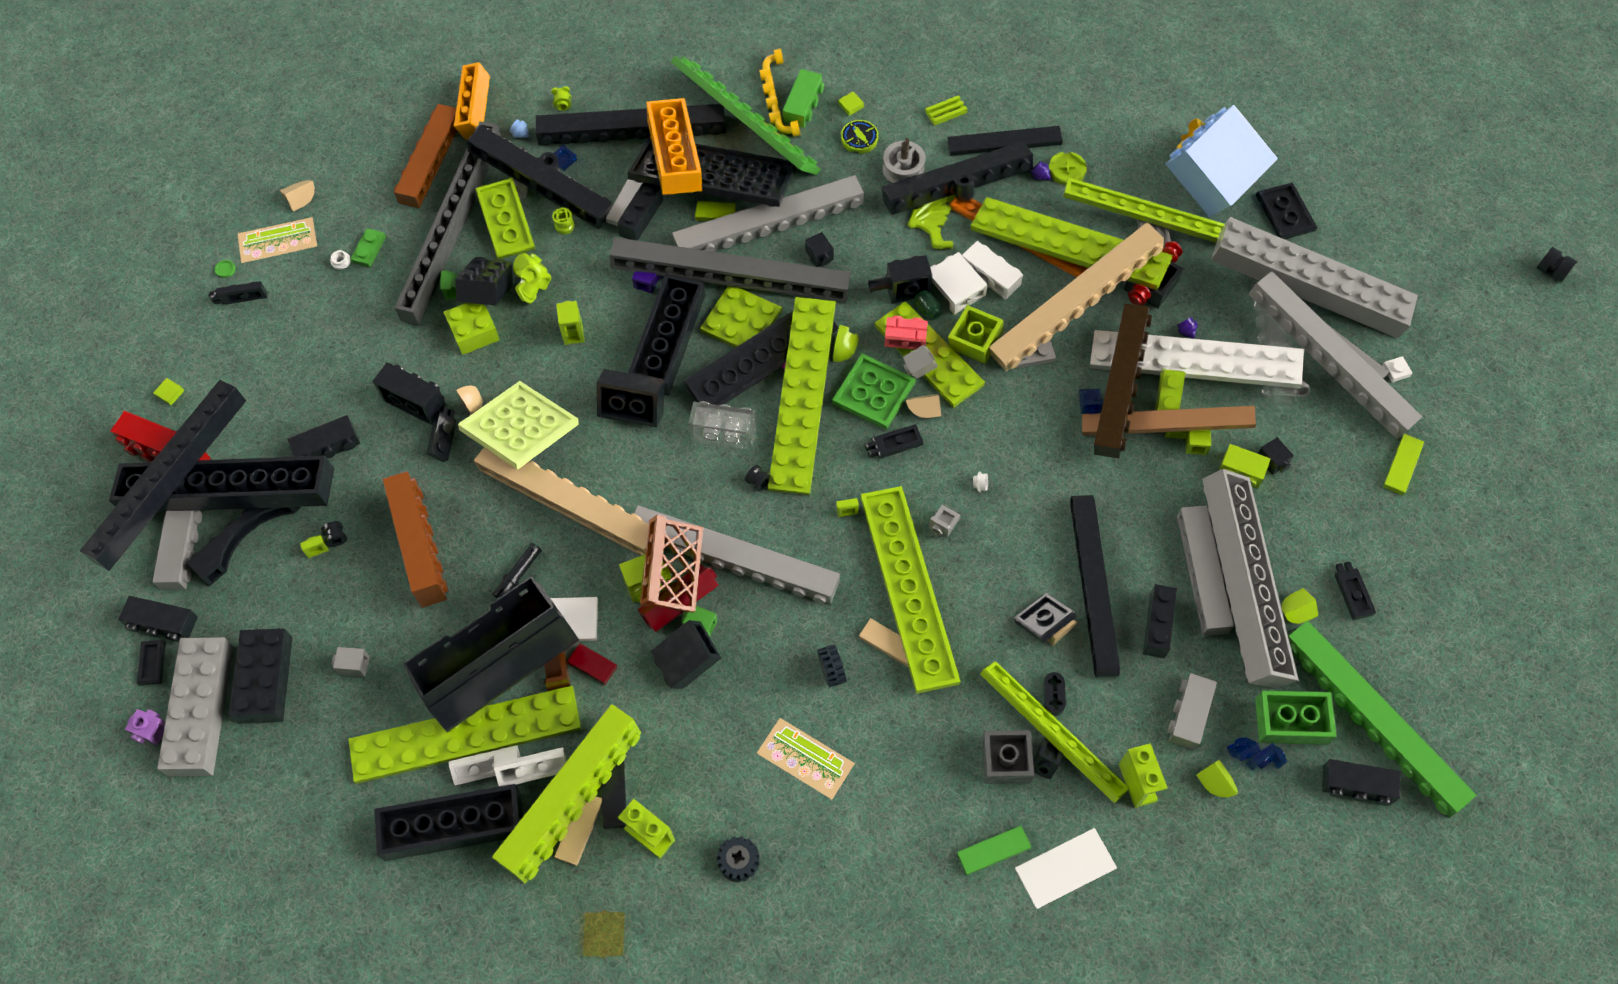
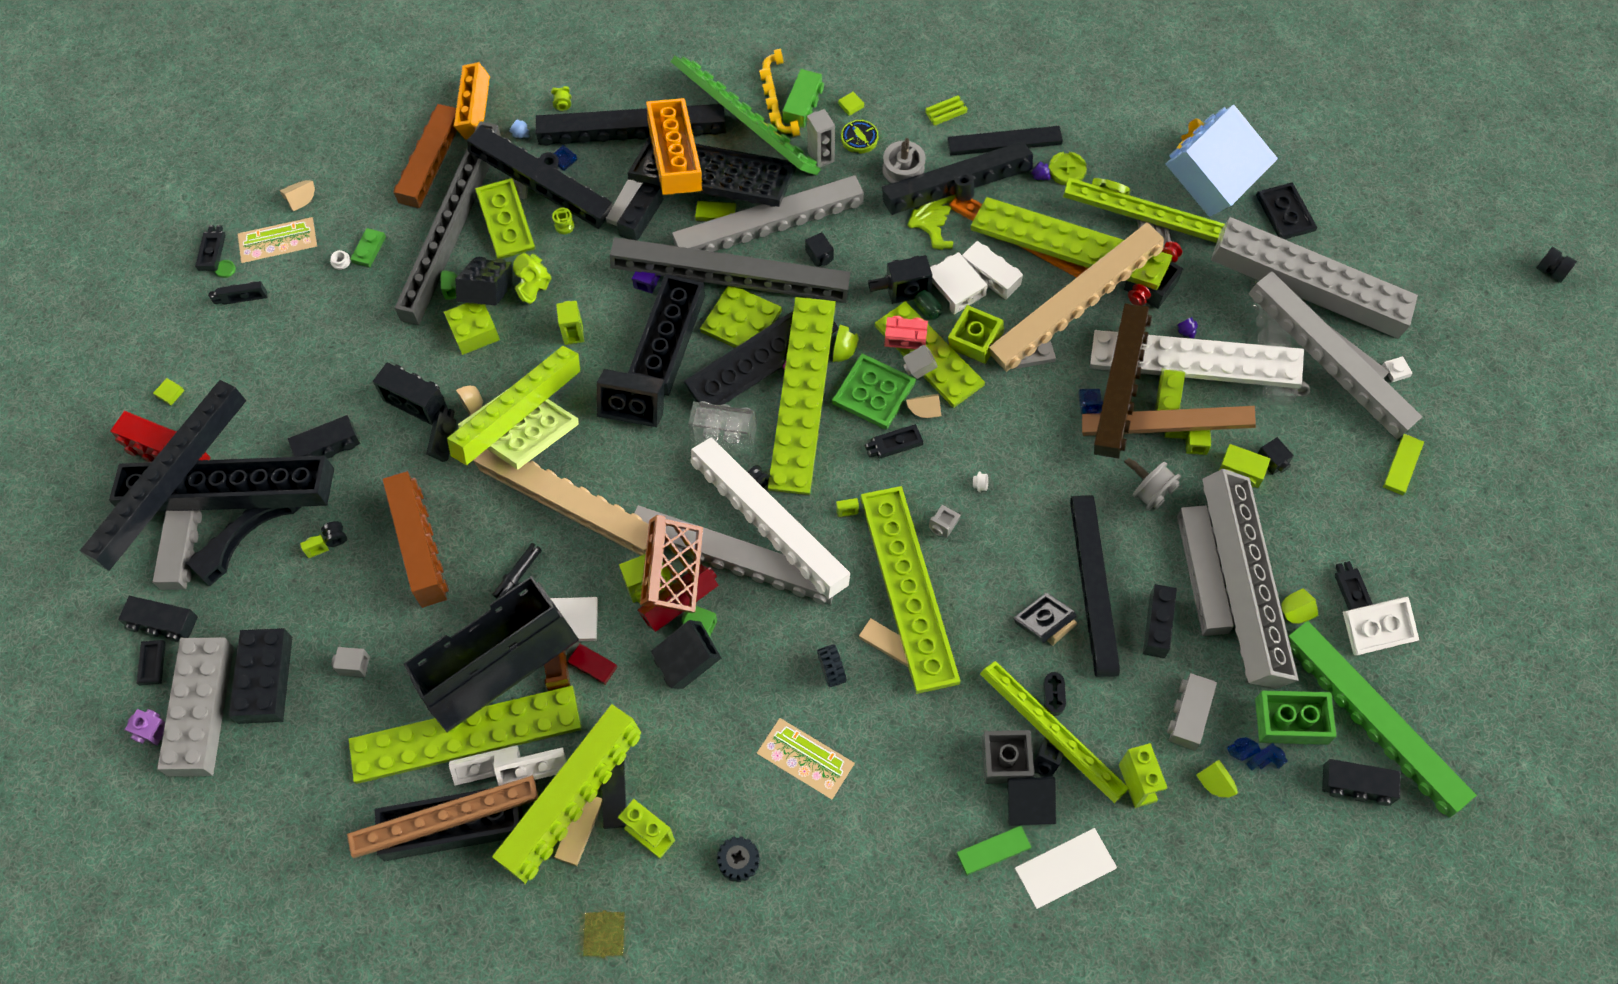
none -> black hinge [195,225,225,271]
none -> medium nougat tile [347,775,539,858]
none -> lime brick [447,346,580,466]
none -> white brick [691,437,850,599]
none -> light grey brick [807,109,835,168]
none -> black tile [1008,777,1056,826]
none -> lime tile [1091,178,1131,195]
none -> light grey wheel [1124,458,1181,511]
none -> white tile [1343,597,1419,655]

